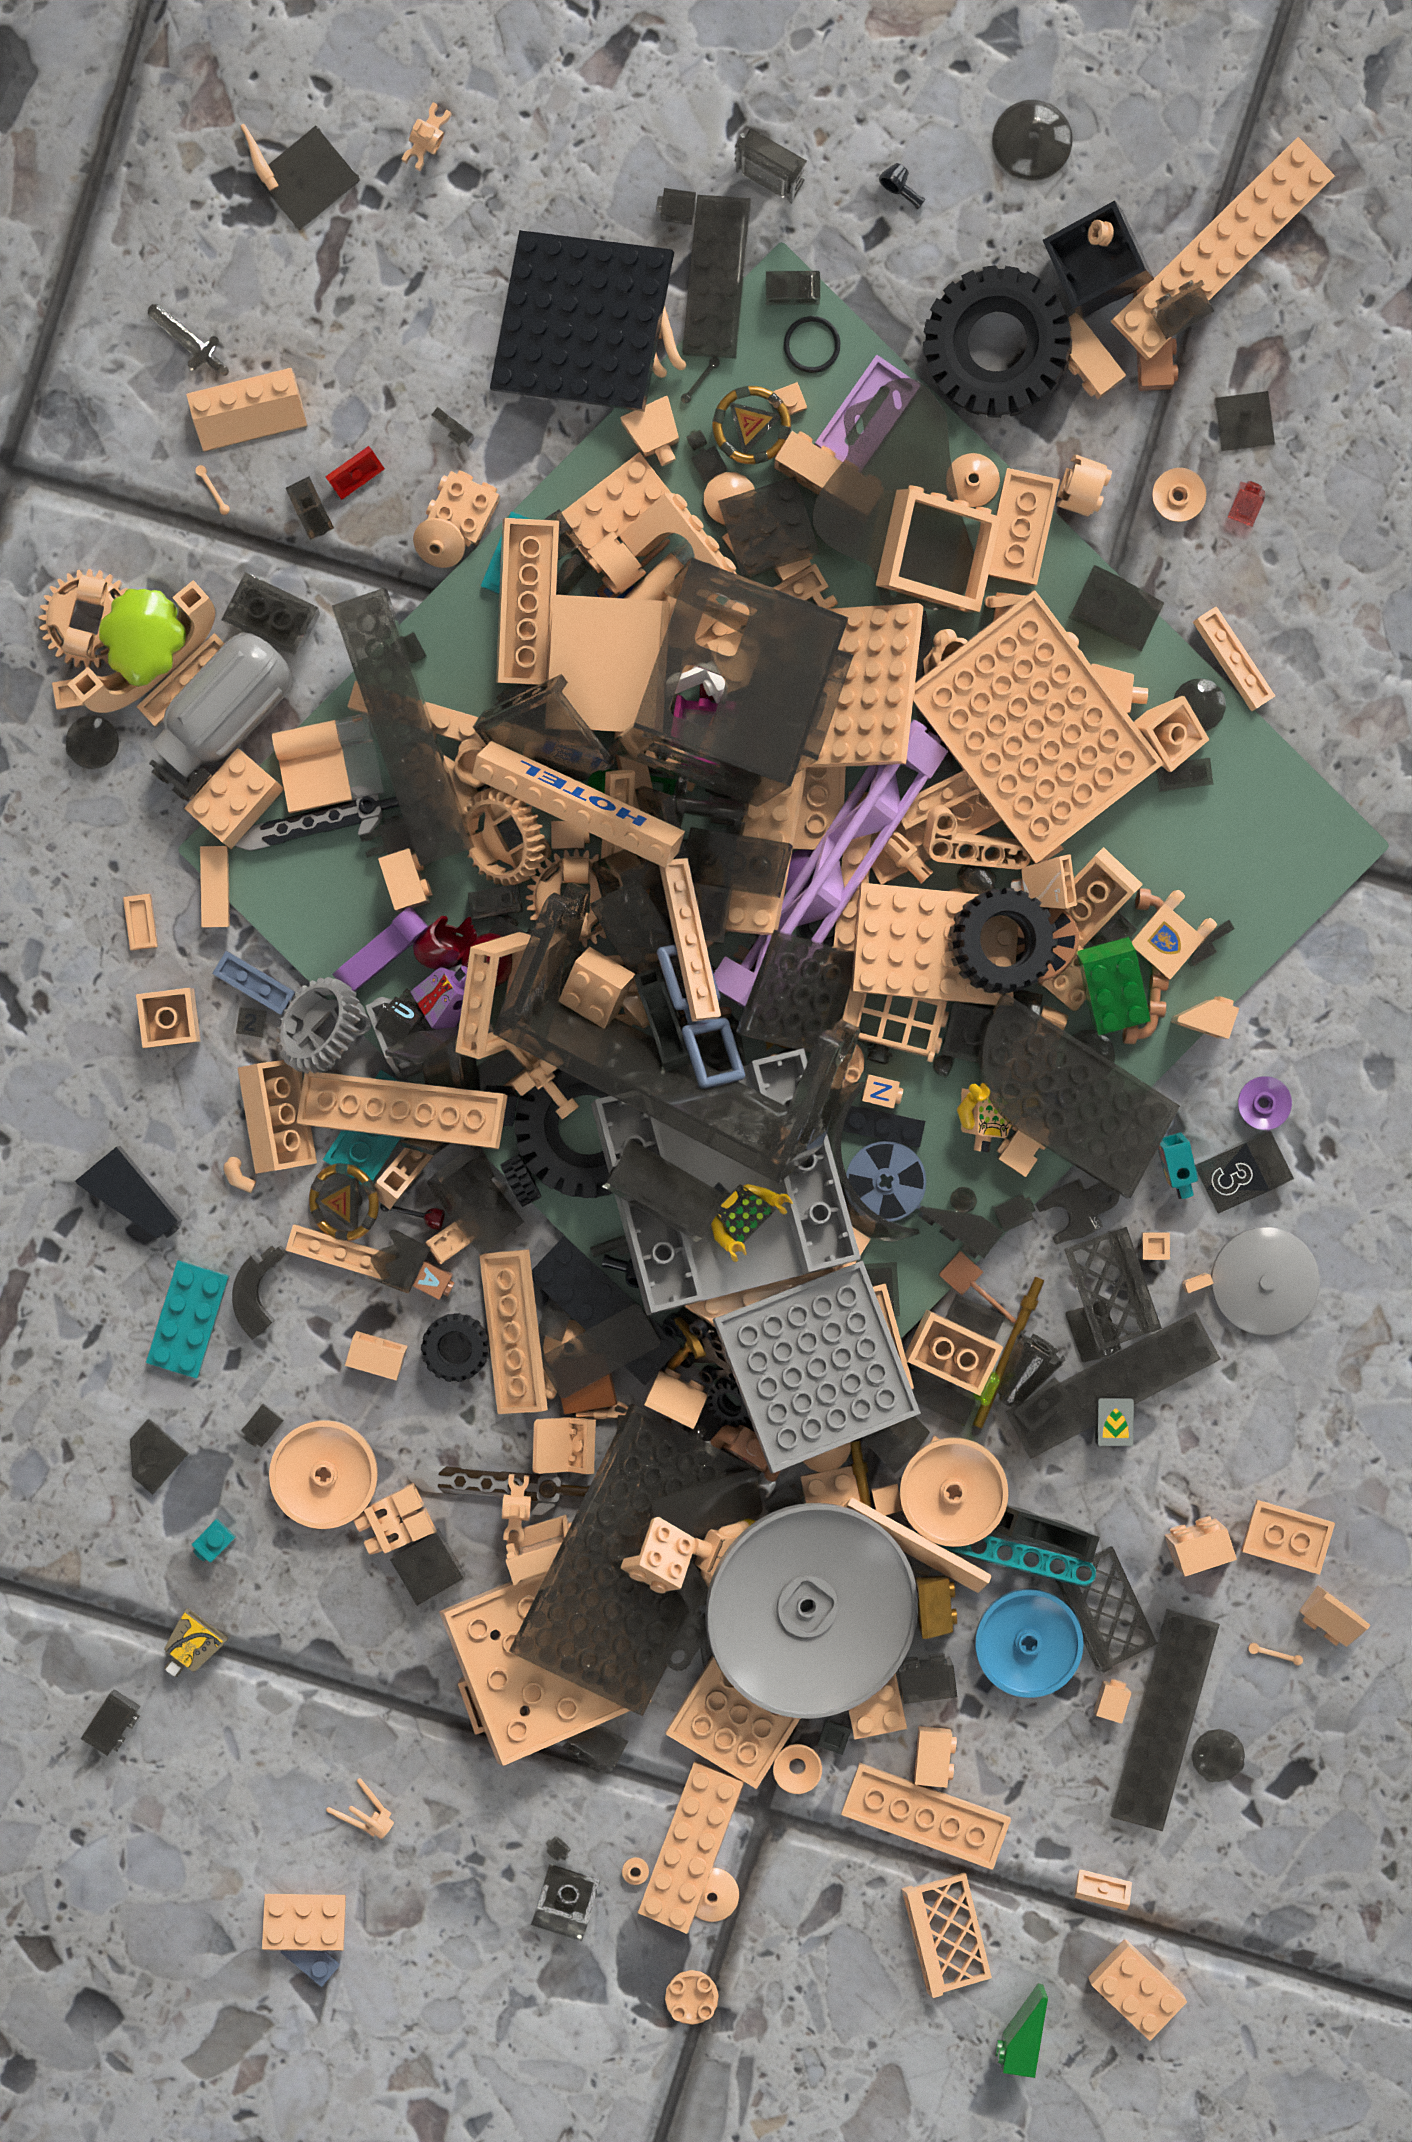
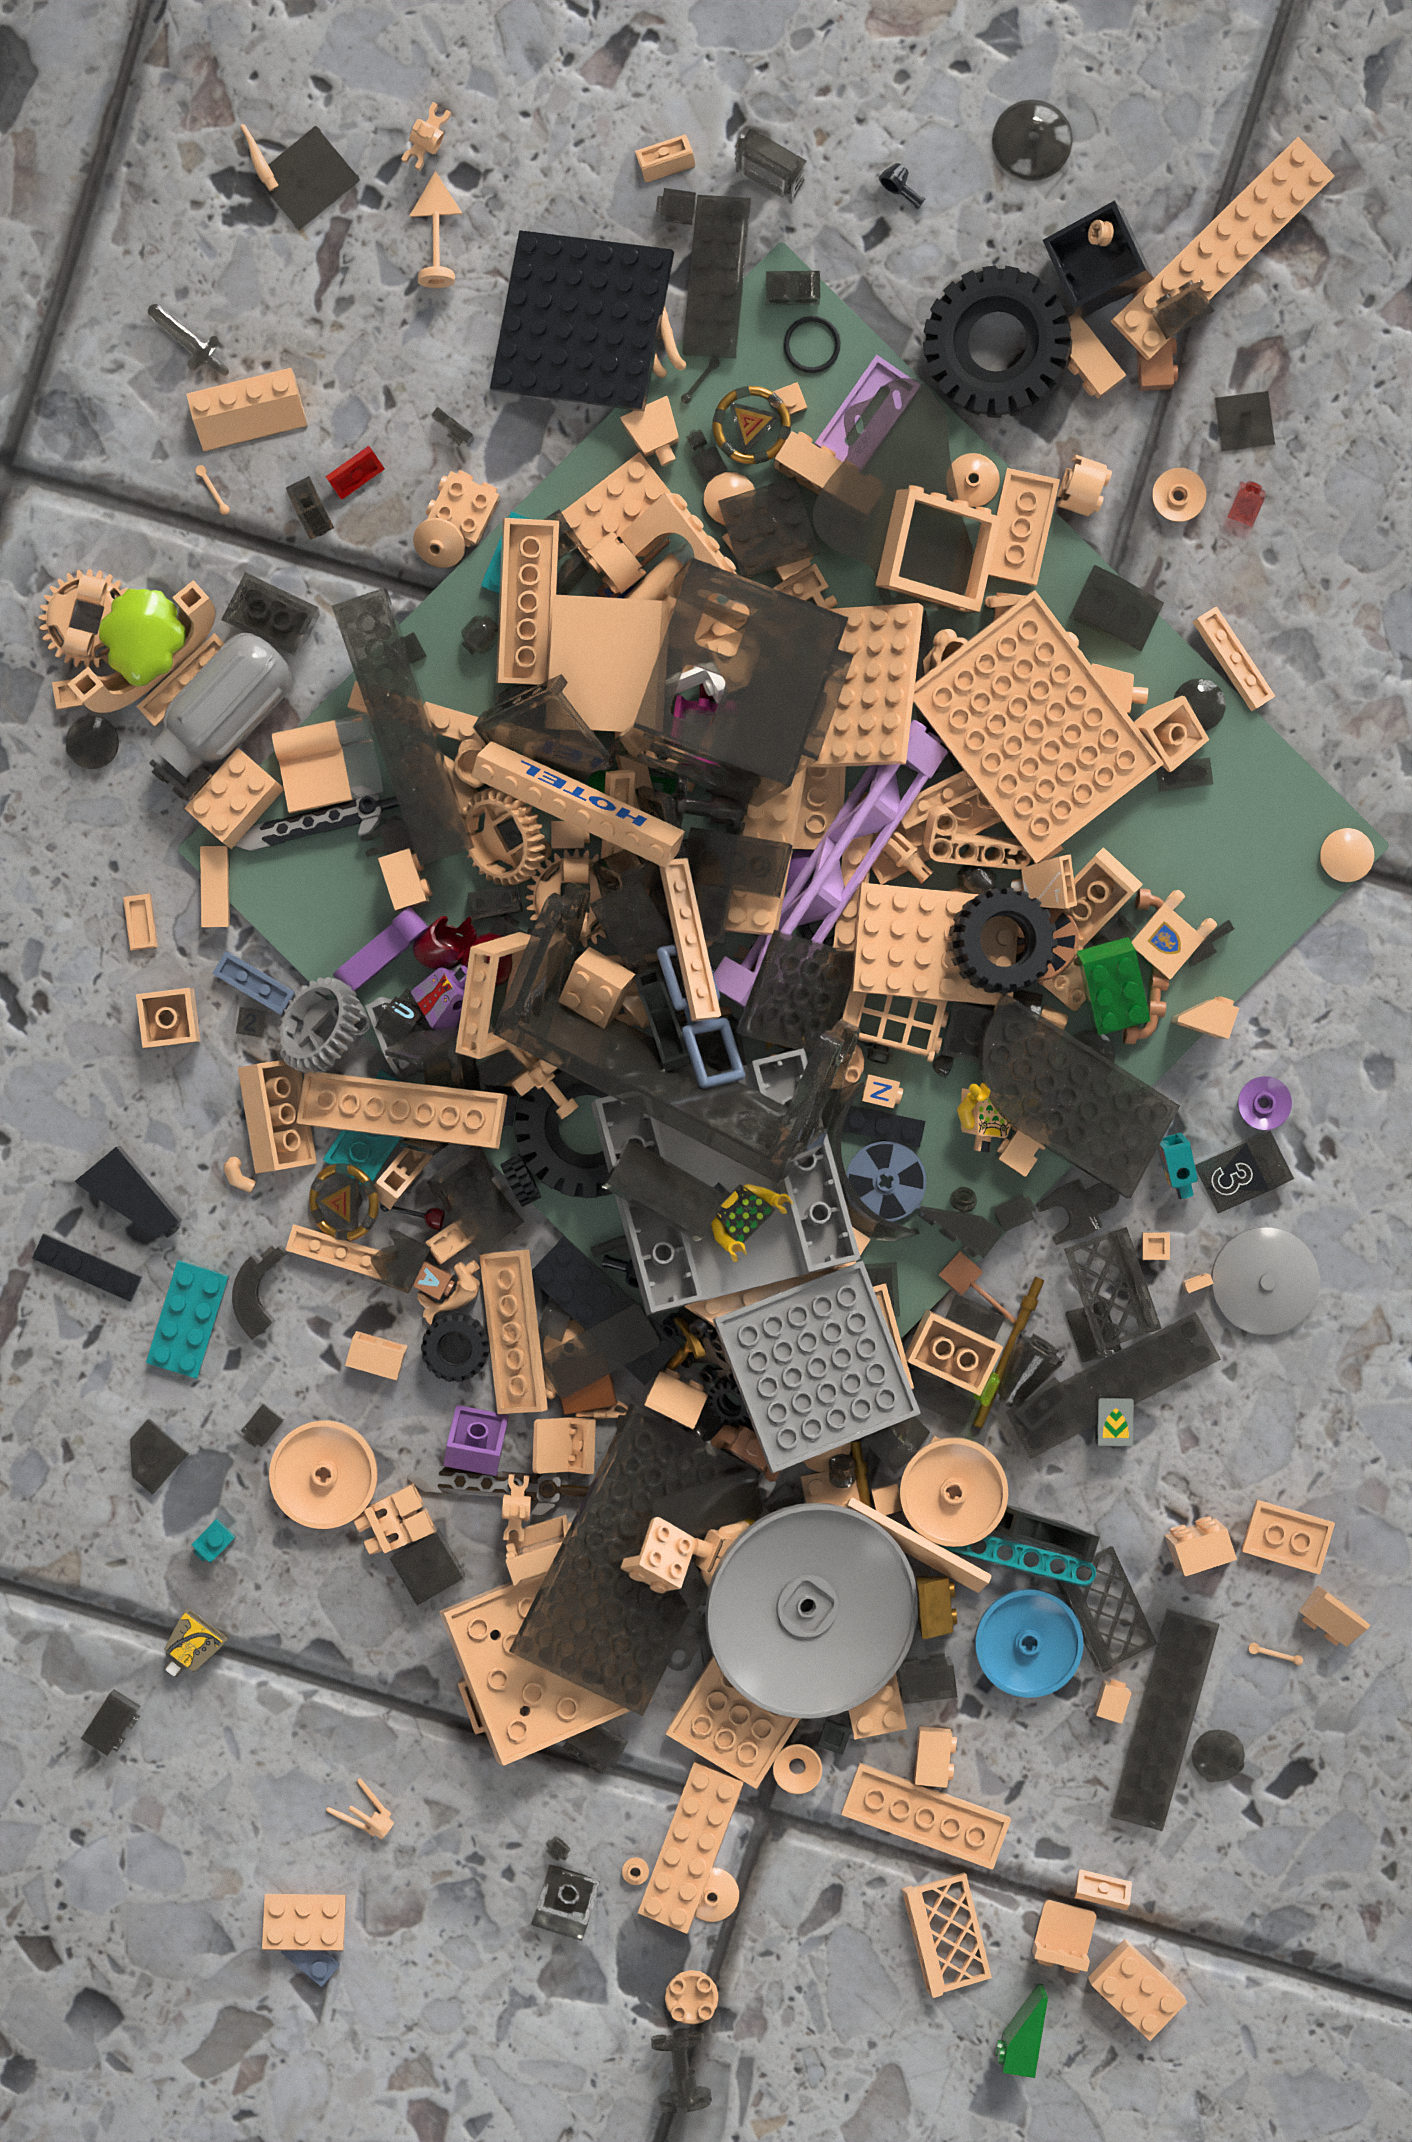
none -> black plate [32,1233,142,1302]
none -> light nougat piece [410,171,462,288]
none -> light nougat animal [417,1260,480,1325]
none -> medium lavender slope [444,1405,509,1476]
none -> clear smoke head [461,614,498,655]
none -> light nougat slope [635,134,696,182]
none -> clear smoke piece [651,2028,712,2113]
none -> clear smoke wheel [828,1454,856,1488]
none -> light nougat bracket [1032,1900,1096,1973]
none -> light nougat dish [1320,828,1374,882]

